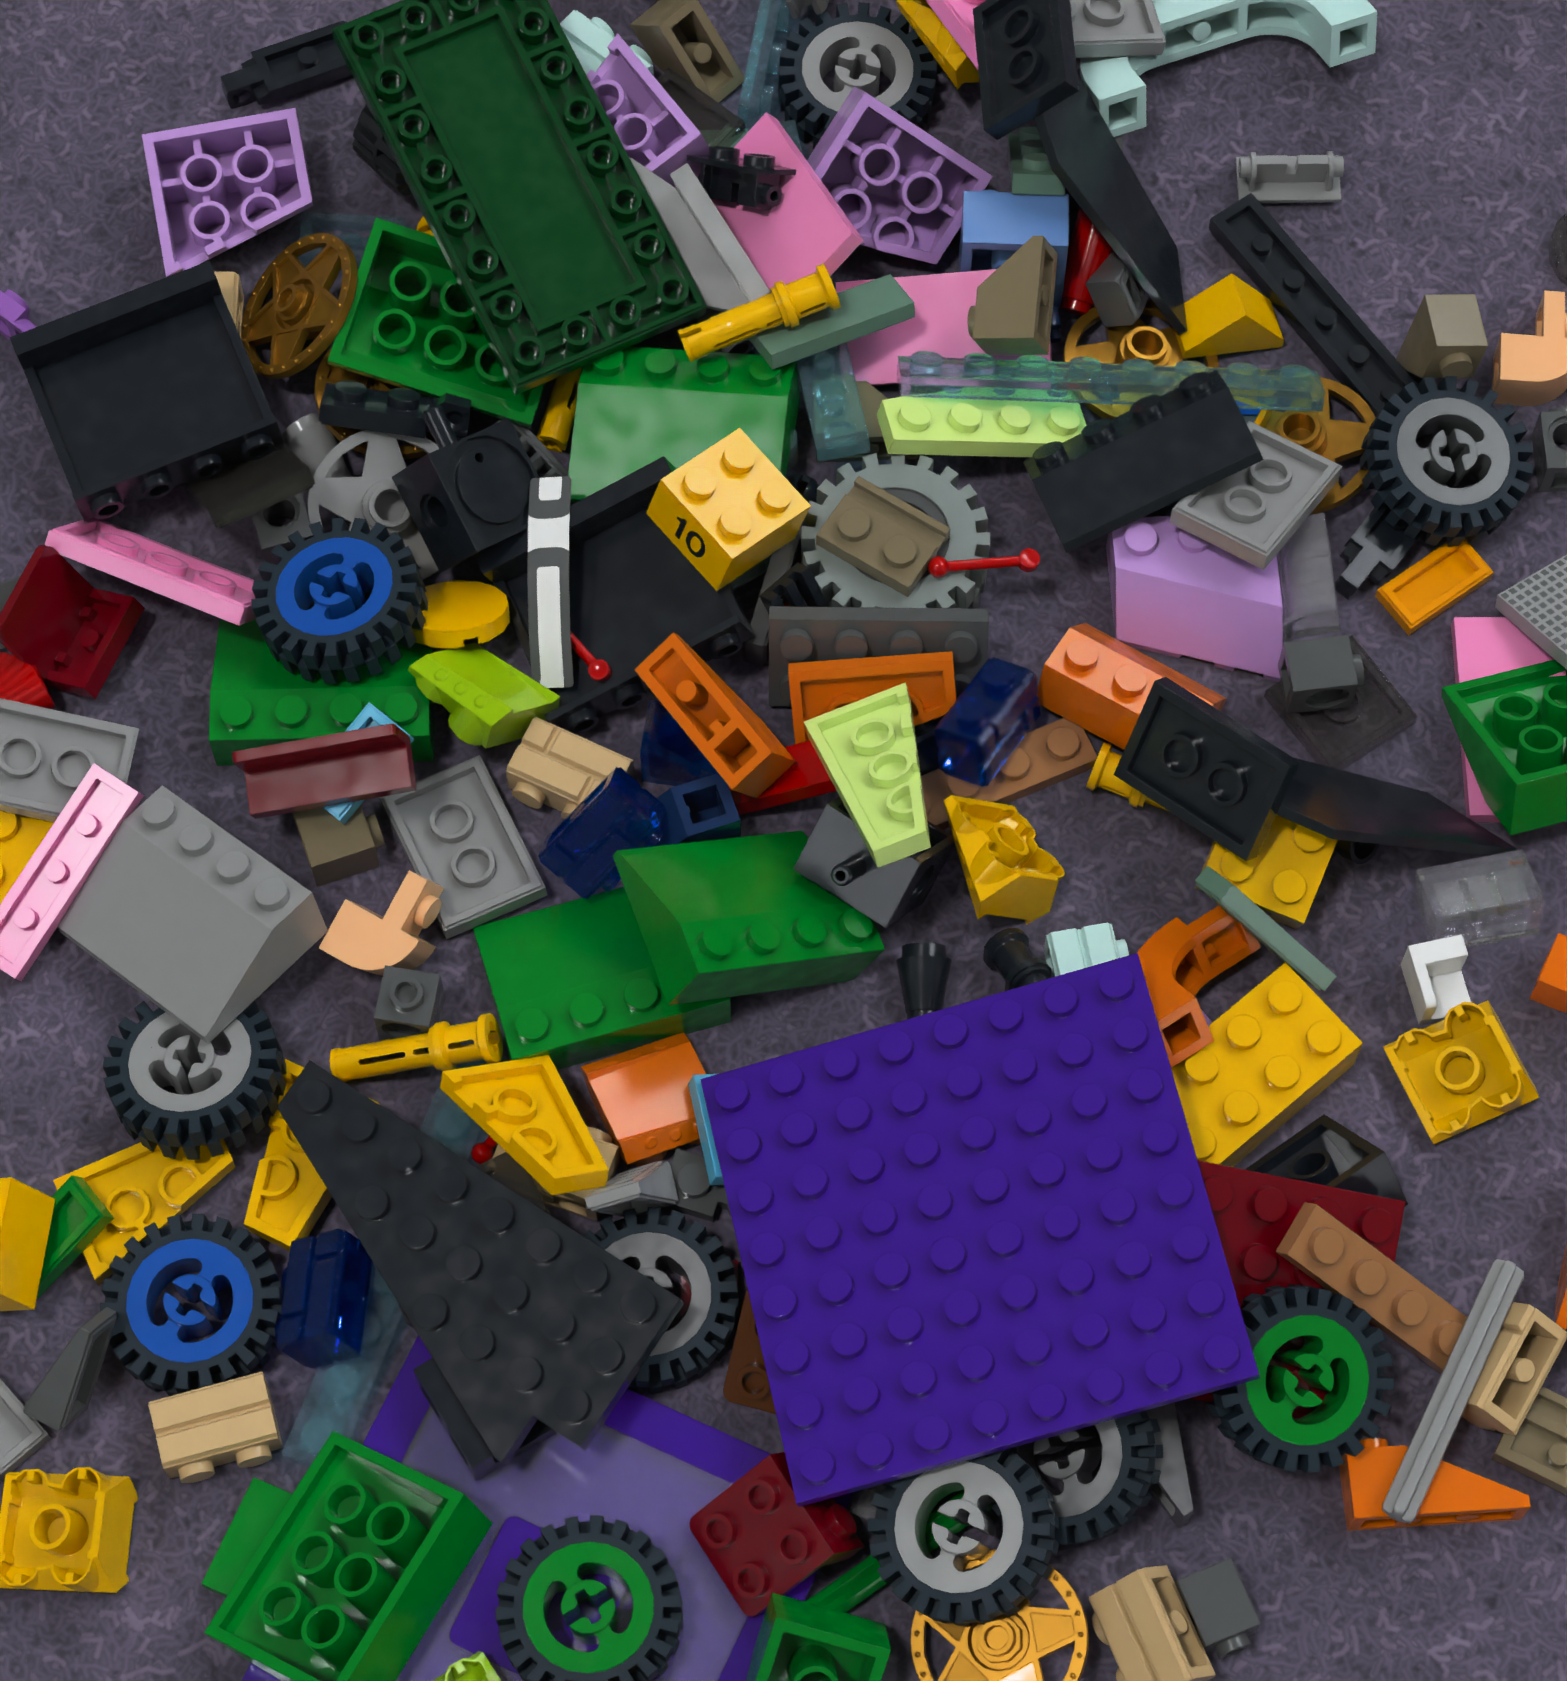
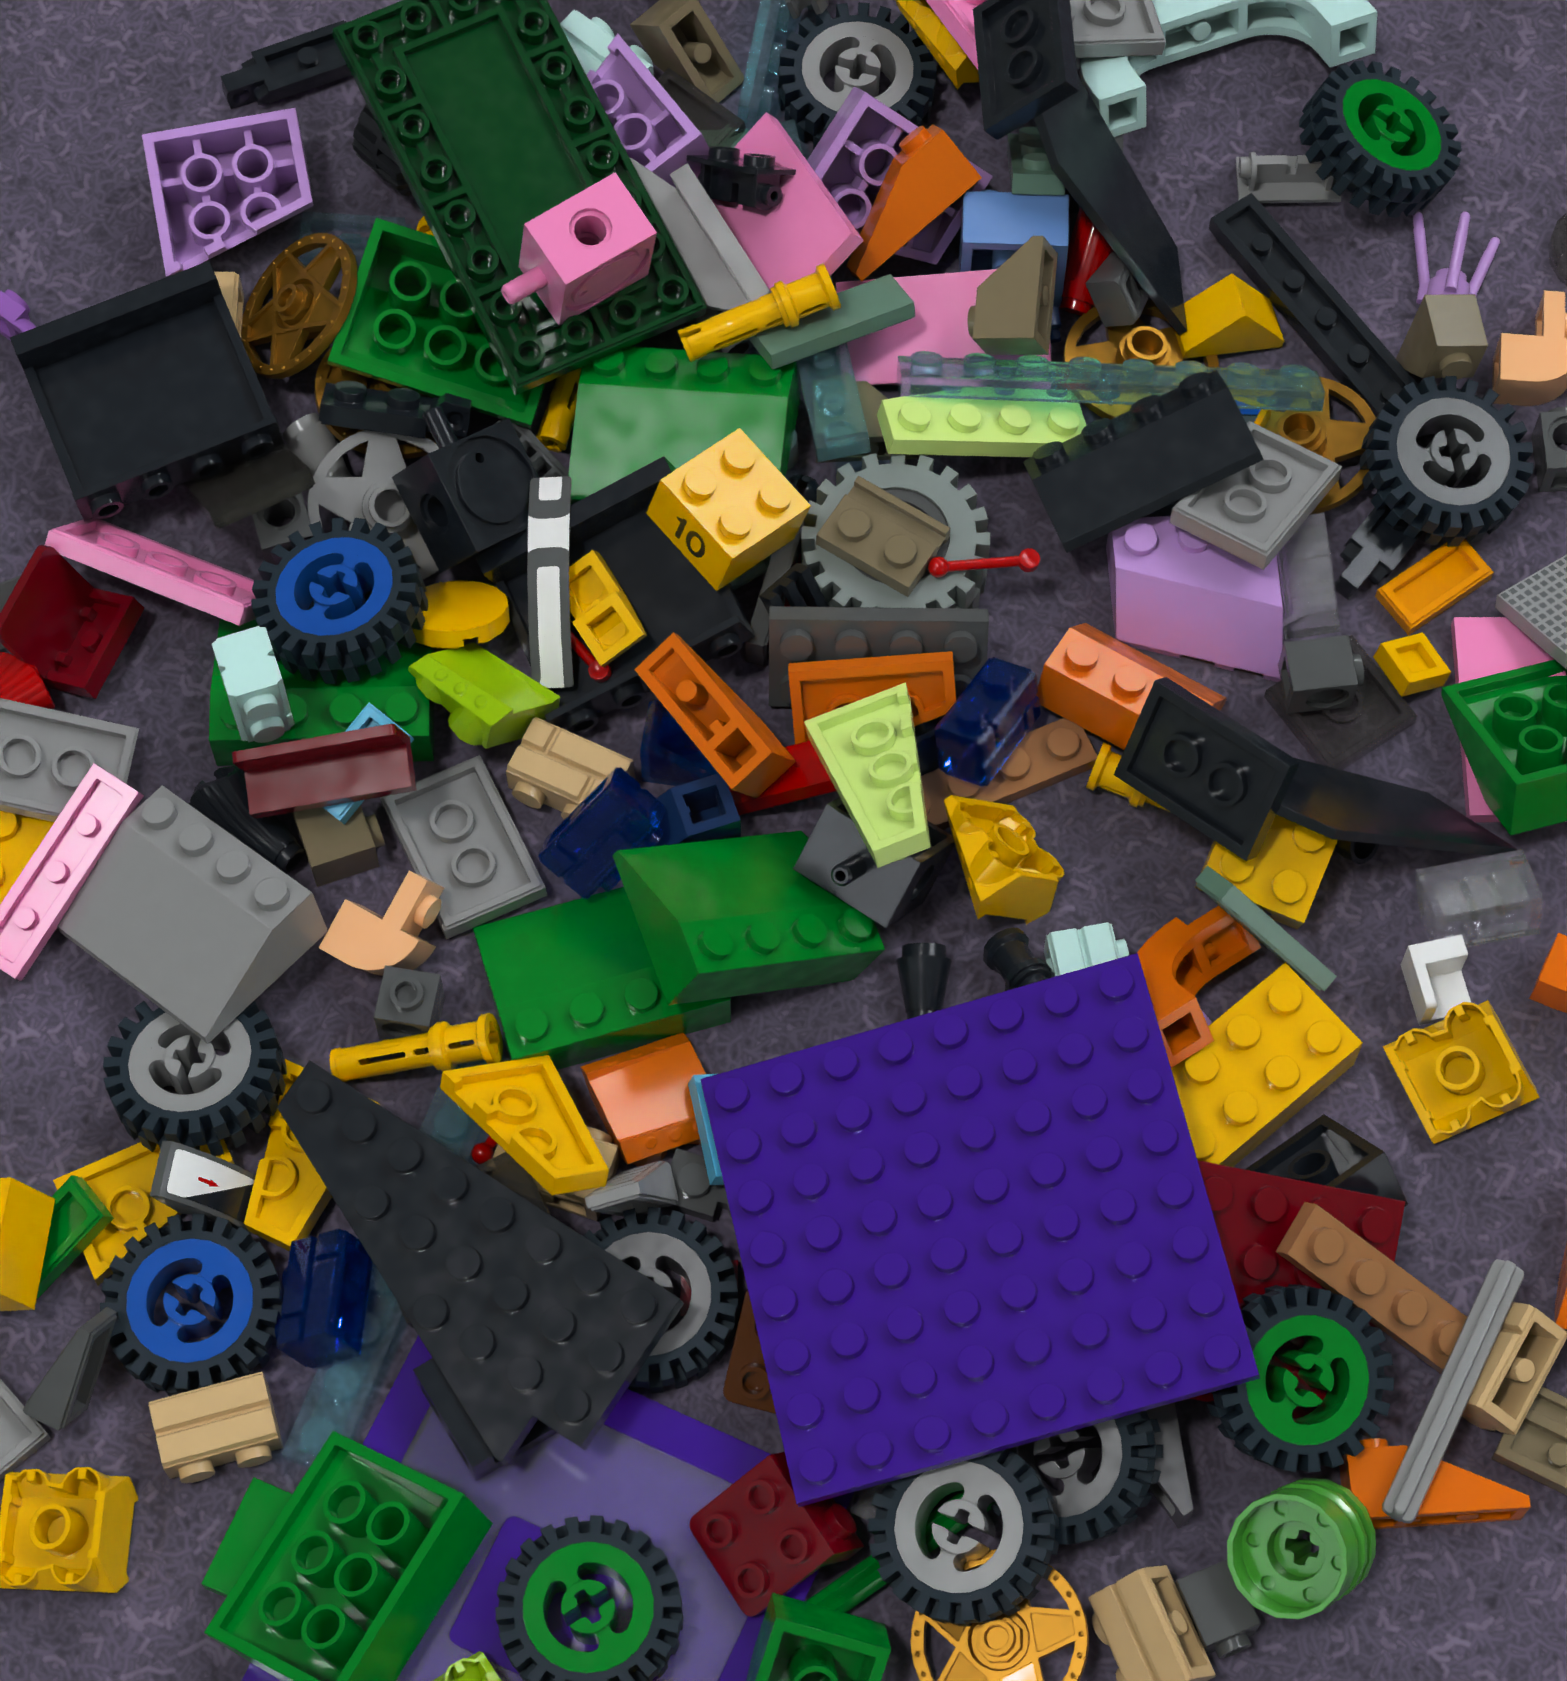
none -> slope [150,1141,256,1233]
none -> black piece [189,765,305,874]
none -> light aqua brick [212,626,295,743]
none -> bright pink piece [501,172,657,326]
none -> yellow slope [569,550,647,667]
none -> orange slope [846,124,982,281]
none -> bright green wheel [1227,1478,1376,1619]
none -> black wheel [1299,60,1462,218]
none -> yellow plate [1373,632,1451,697]
none -> lavender plant [1413,212,1500,305]

